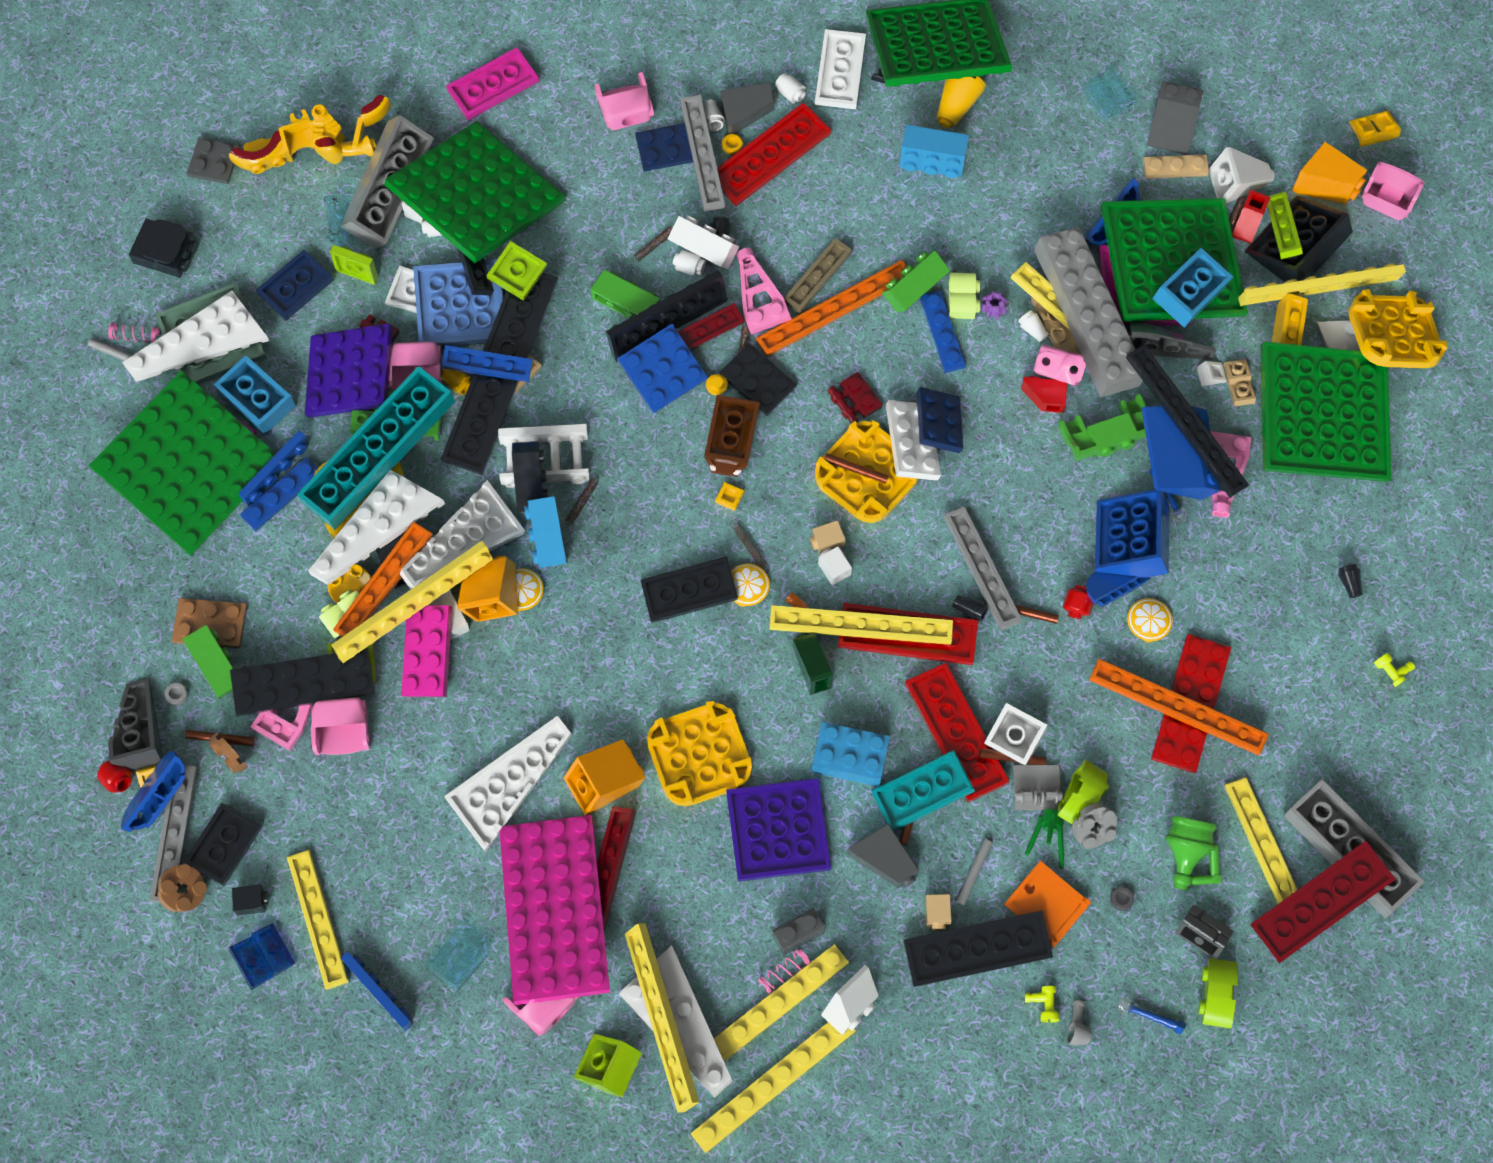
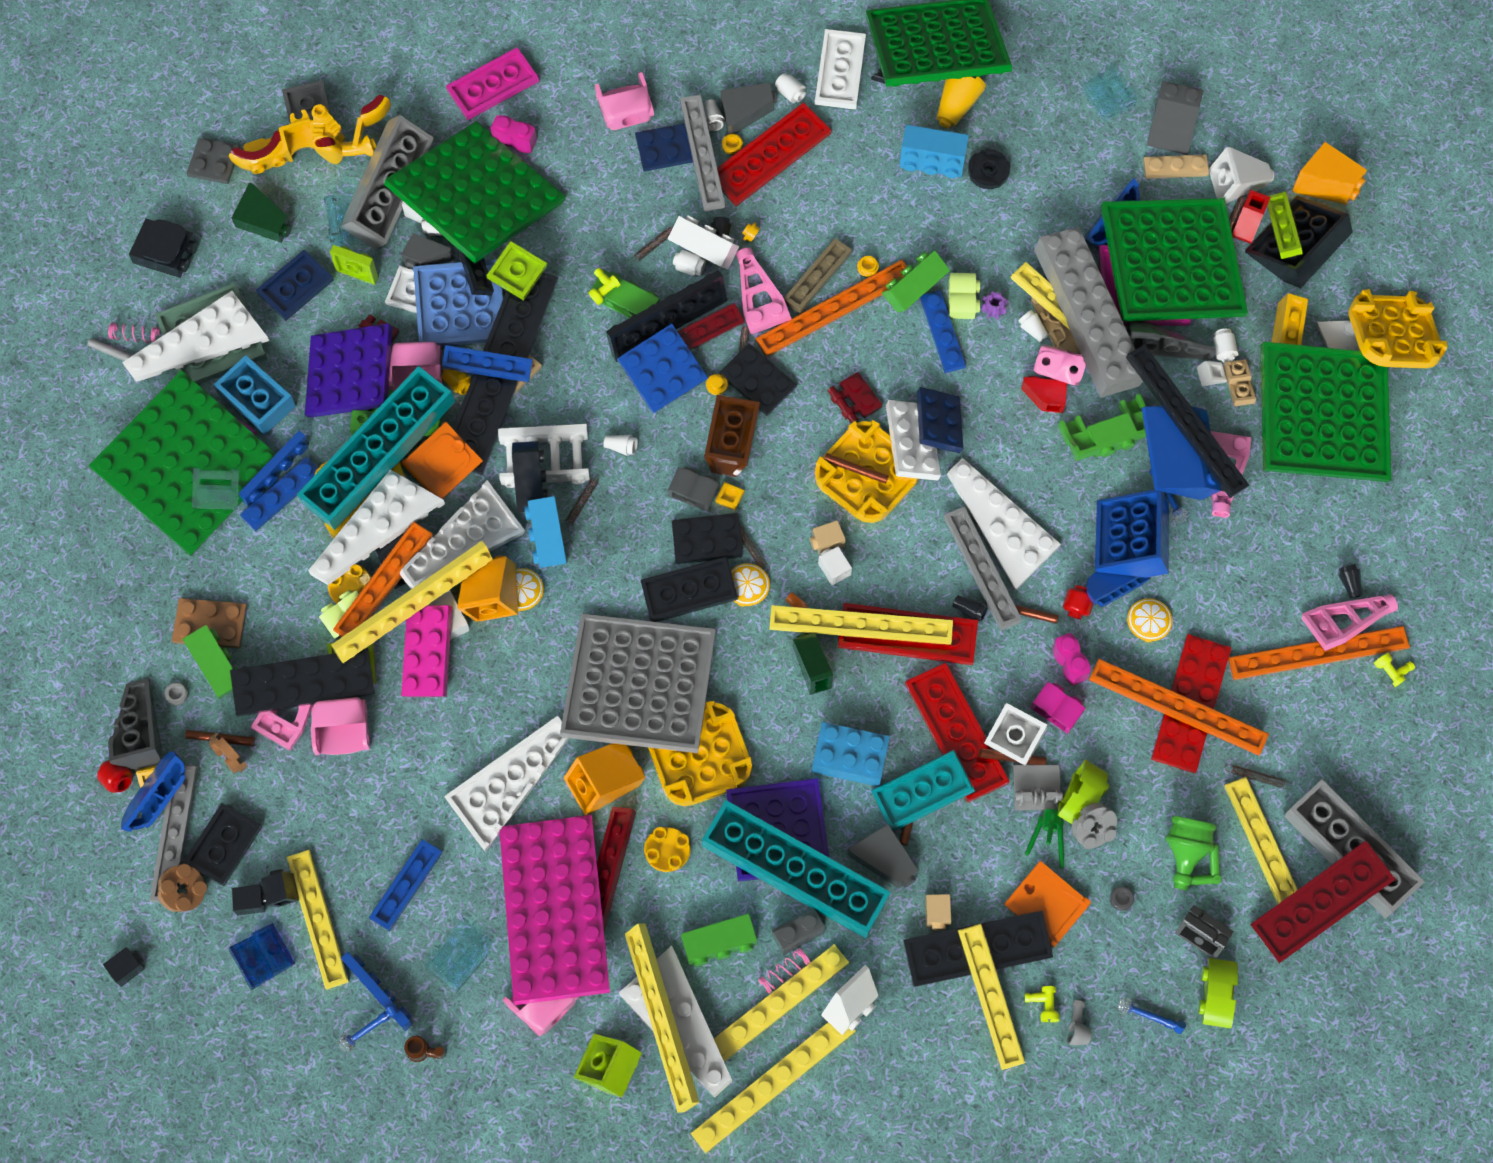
light grey bar [956,839,992,905] -> none
dark azure brick [1152,248,1233,328] -> none
light yellow plate [1238,263,1406,306] -> none
yellow piece [1349,110,1401,147] -> none
bright pink piece [1361,162,1425,220] -> none
none -> black brick [103,947,145,987]
none -> clear light blue plate [192,467,239,510]
none -> dark green slope [231,183,291,243]
none -> black brick [261,869,299,907]
none -> dark grey plate [282,80,331,124]
none -> blue piece [337,1004,399,1054]
none -> blue plate [369,839,443,932]
none -> dark grey slope [401,233,453,269]
none -> orange container [401,422,483,500]
none -> reddish brown piece [404,1036,446,1062]
none -> dark pink brick [491,115,537,153]
none -> light grey plate [560,614,716,753]
none -> neon yellow piece [588,268,621,306]
none -> white cone [604,435,638,456]
none -> yellow dish [644,827,691,872]
none -> dark grey brick [668,467,719,512]
none -> black plate [672,513,743,564]
none -> bright green brick [681,914,757,967]
none -> teal brick [702,800,891,939]
none -> yellow plate [742,222,760,242]
none -> yellow plate [857,256,879,277]
none -> white wing [947,458,1061,591]
none -> light yellow tile [958,924,1025,1070]
none -> black plate [968,149,1010,189]
none -> dark pink brick [1030,682,1085,734]
none -> dark pink brick [1052,633,1091,686]
none -> white brick [1213,329,1238,362]
none -> piece [1225,764,1291,789]
none -> orange tile [1228,626,1410,680]
none -> bright pink plate [1302,594,1398,651]

